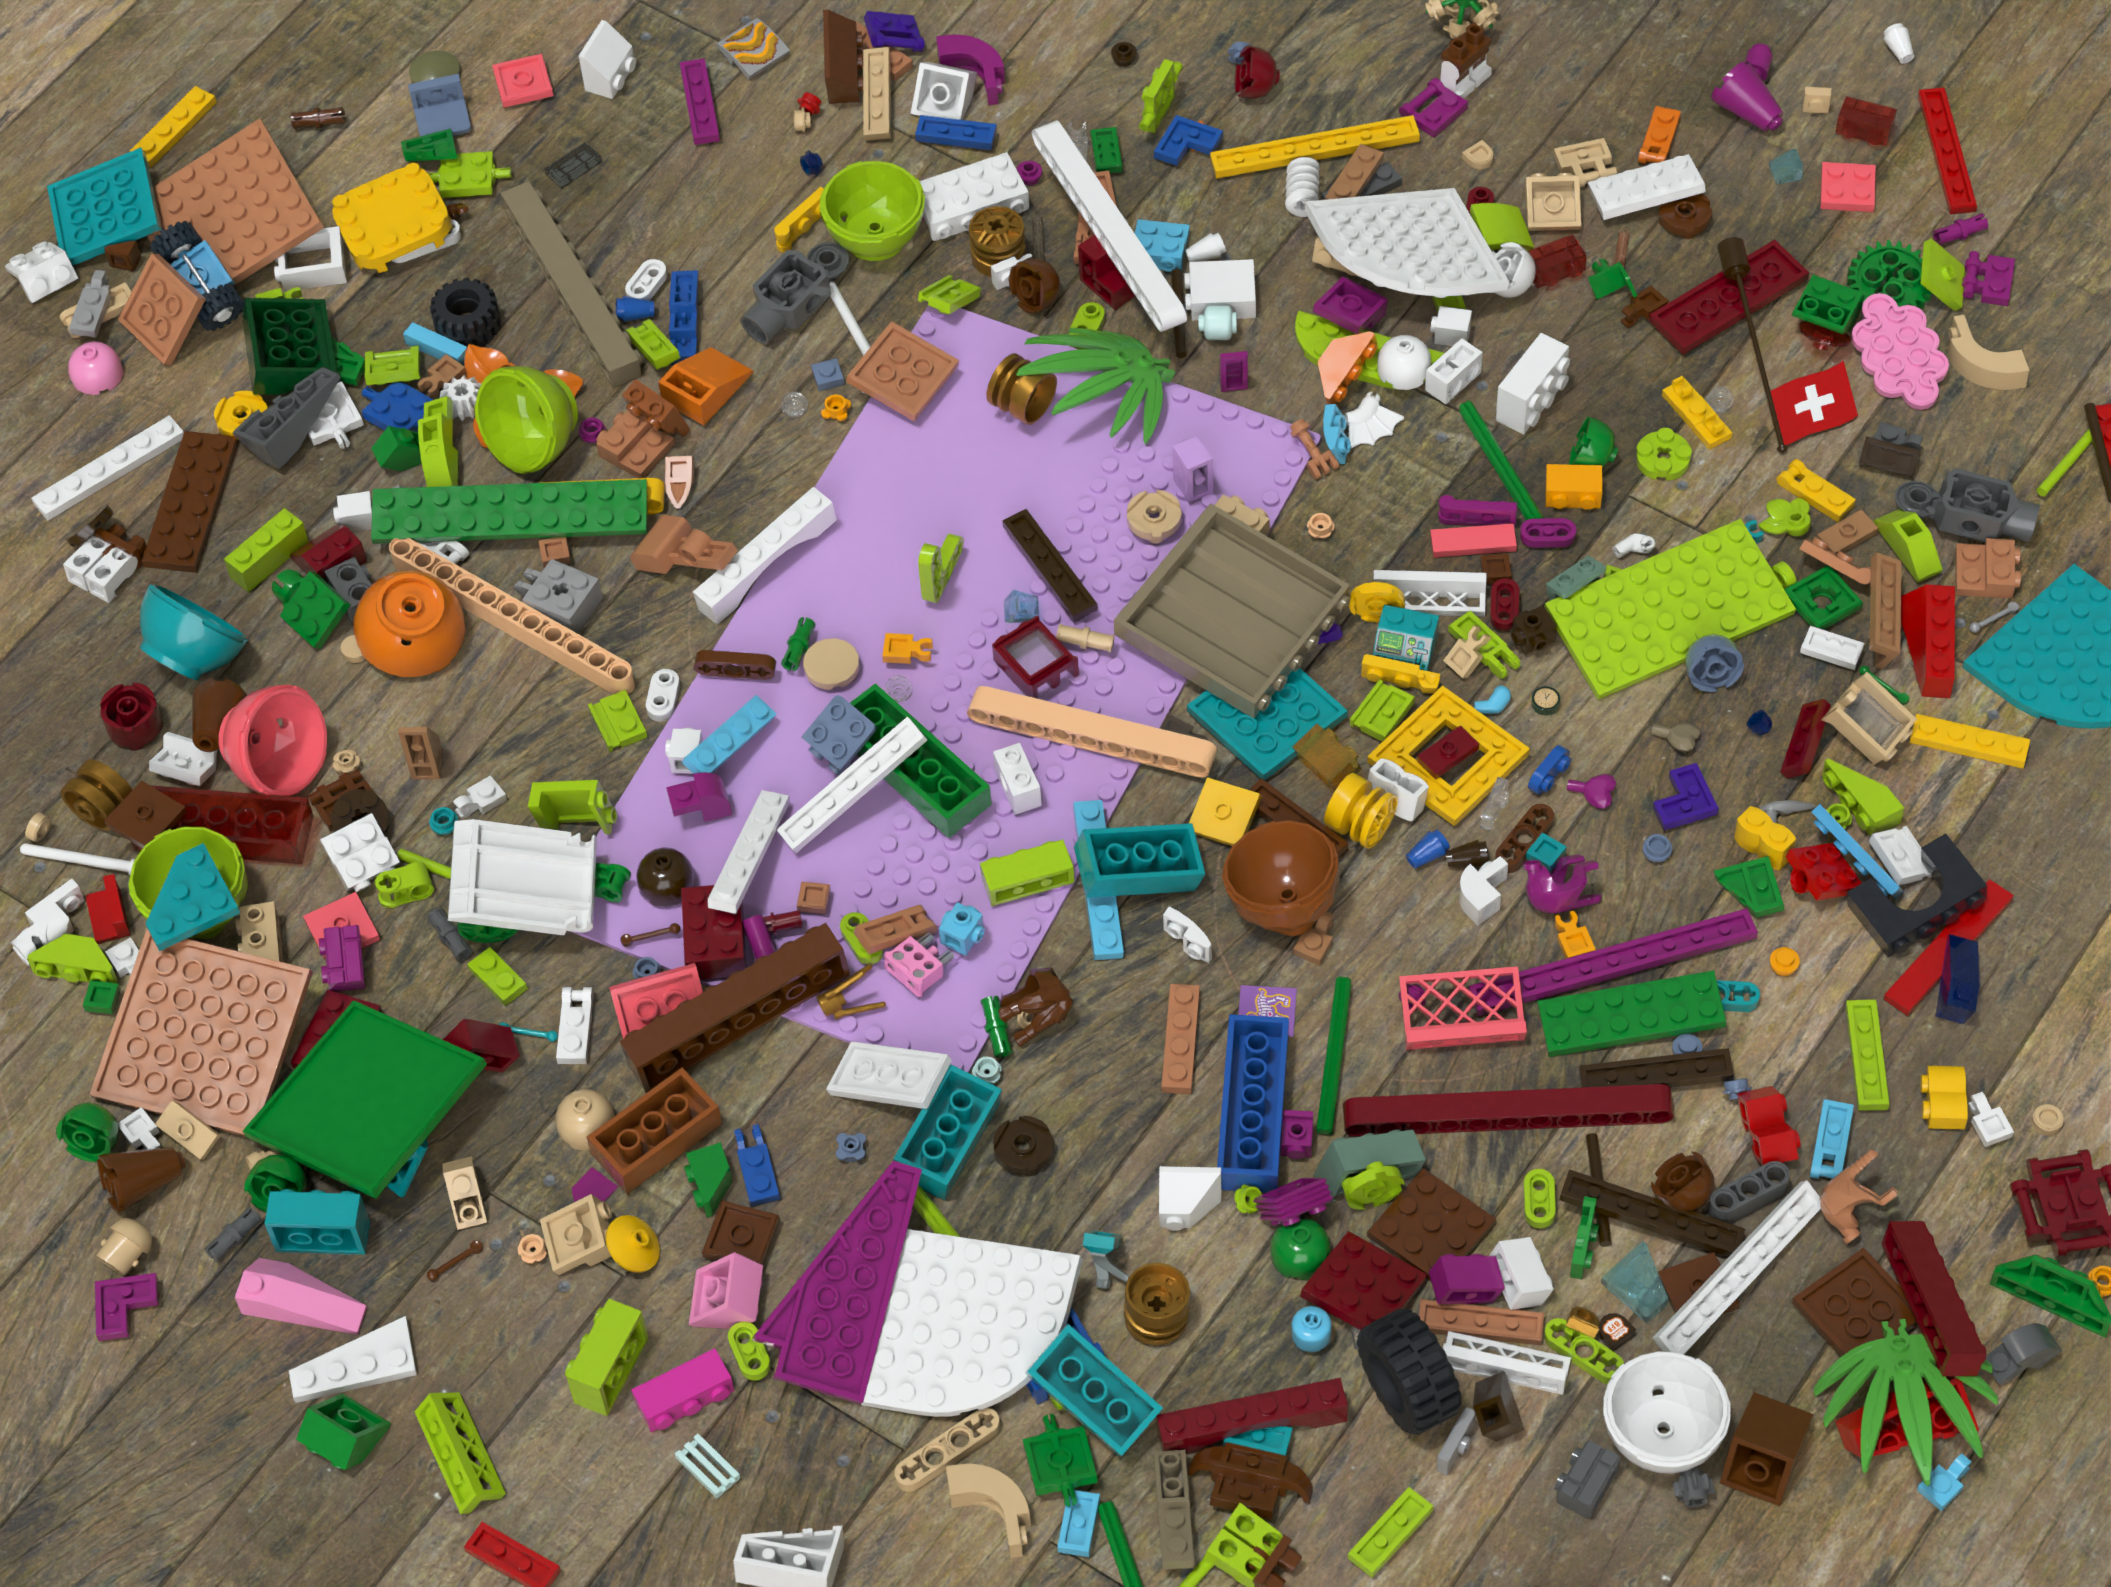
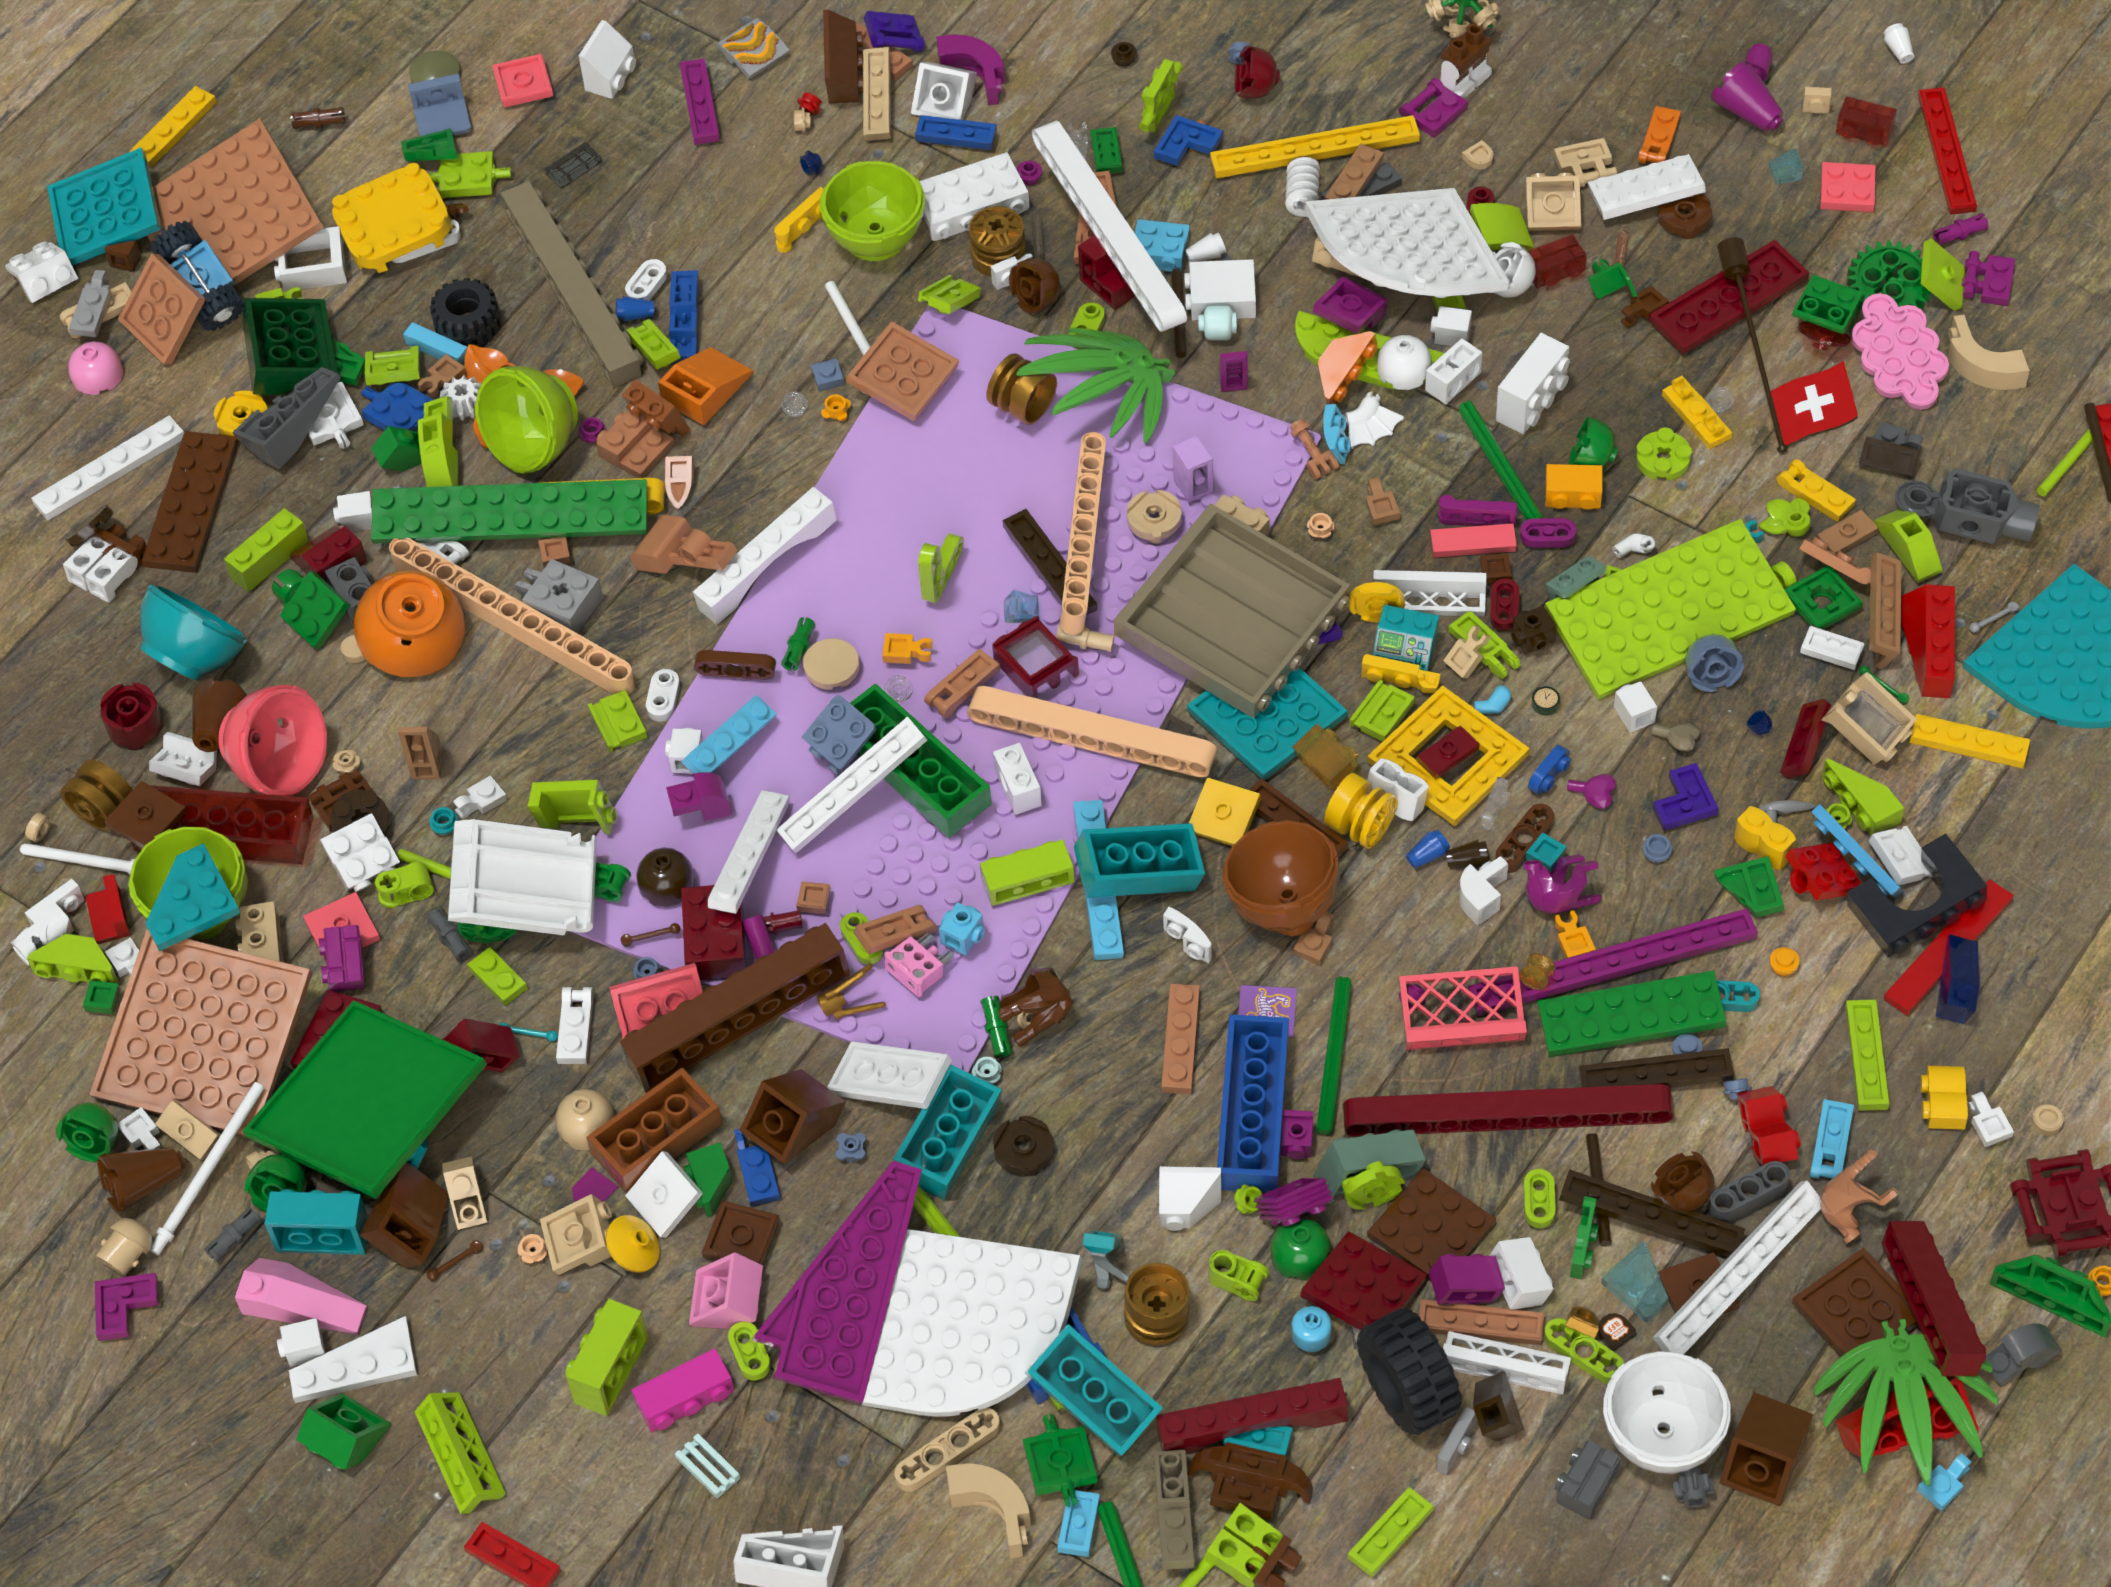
dark grey brick [740,242,849,345] -> none
nougat plate [1955,538,2021,598] -> none
none -> white bar [150,1082,264,1256]
none -> white brick [277,1318,326,1367]
none -> reddish brown slope [359,1162,448,1268]
none -> white plate [625,1151,703,1238]
none -> reddish brown slope [739,1069,846,1164]
none -> nougat plate [924,648,1000,719]
none -> light nougat beam [1060,432,1106,635]
none -> lime piece [1208,1250,1269,1301]
none -> medium nougat plate [1365,477,1400,525]
none -> clear yellow wheel [1519,953,1556,990]
none -> white brick [1614,681,1657,733]

